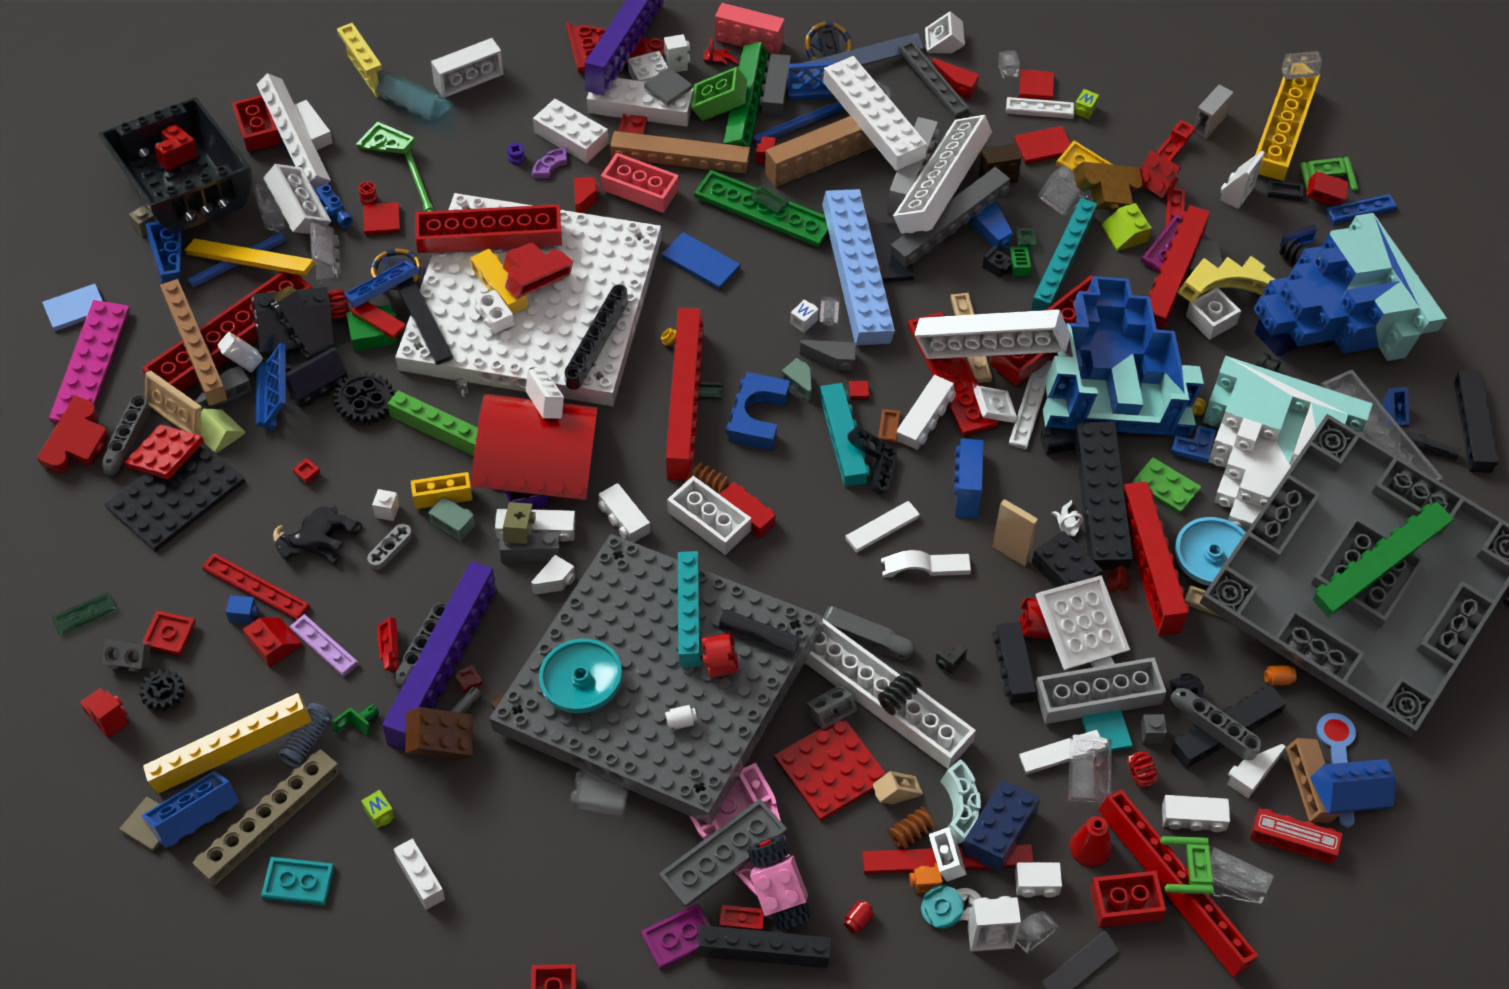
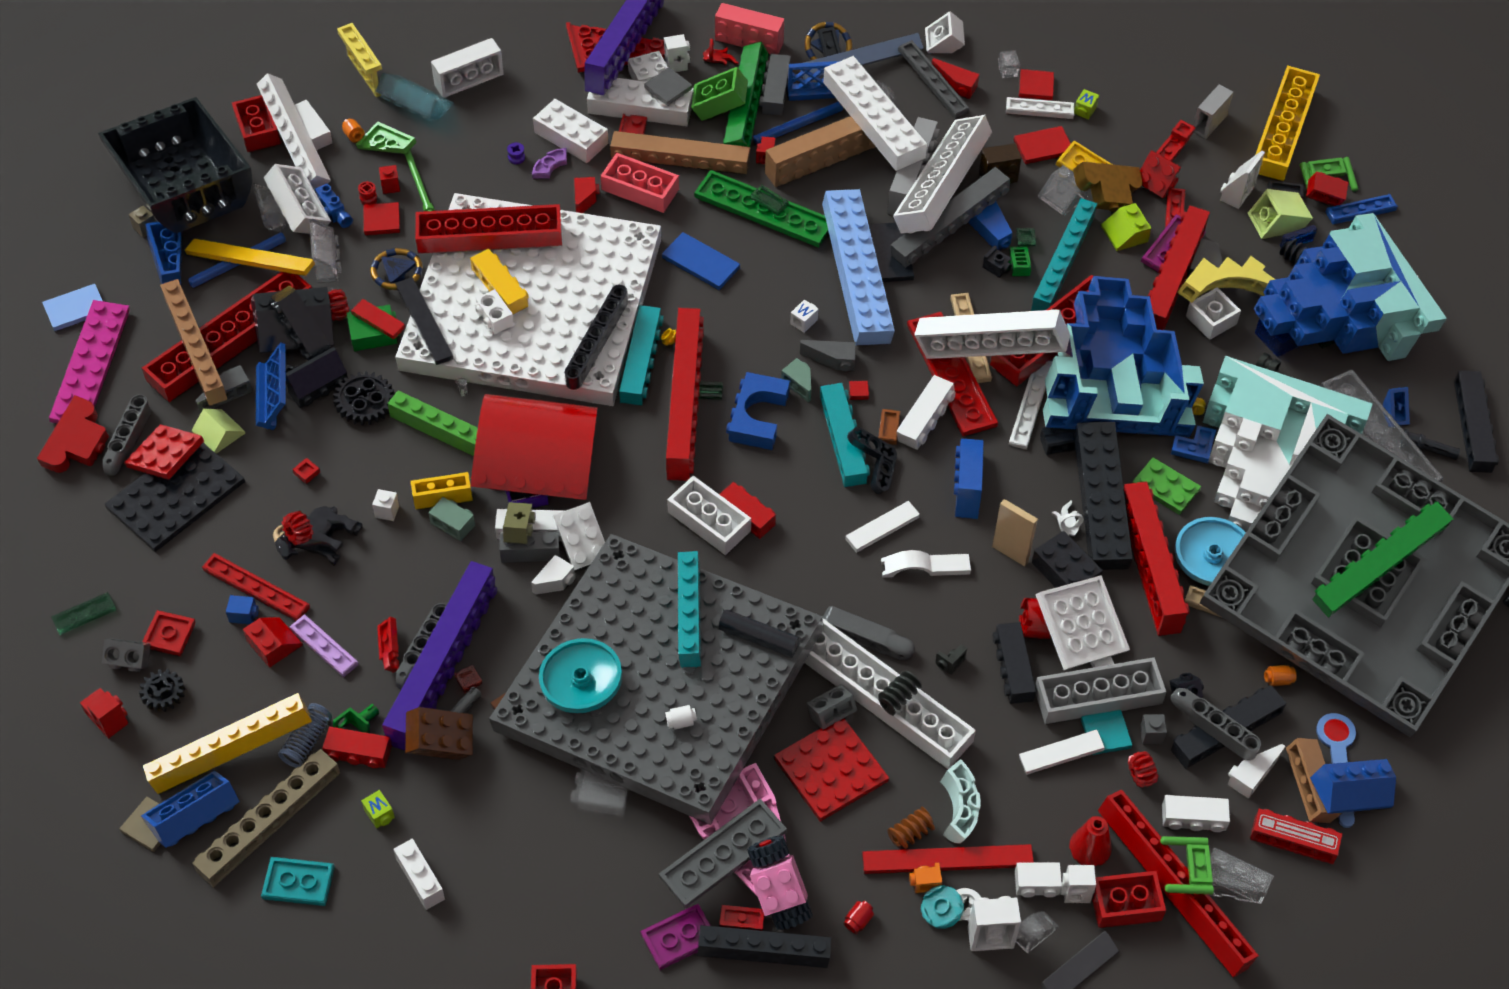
tan tile [145,371,202,435] -> none
red brick [155,124,198,171] -> none
white brick [218,332,263,372] -> none
blue tile [345,260,419,307] -> none
light grey beam [367,524,412,570] -> none
red brick [503,243,574,299] -> none
white brick [525,368,564,418] -> none
white brick [598,483,650,543] -> none
dark orange piece [687,462,729,494] -> none
red brick [701,633,739,678] -> none
clear slope [820,296,839,325] -> none
tan slope [873,771,923,805] -> none
white brick [929,827,967,882] -> none
dark blue brick [962,779,1040,872] -> none
white tile [974,386,1017,423] -> none
clear slope [1069,735,1112,802] -> none
clear red tile [1108,566,1131,593] -> none
clear brick [1282,51,1322,79] -> none
none -> red gear [281,511,314,545]
none -> red brick [322,726,392,768]
none -> orange brick [342,119,365,142]
none -> red brick [379,165,400,194]
none -> white plate [553,502,605,570]
none -> teal brick [619,305,664,405]
none -> white brick [1060,865,1096,903]
none -> yellowish green slope [1248,189,1313,239]

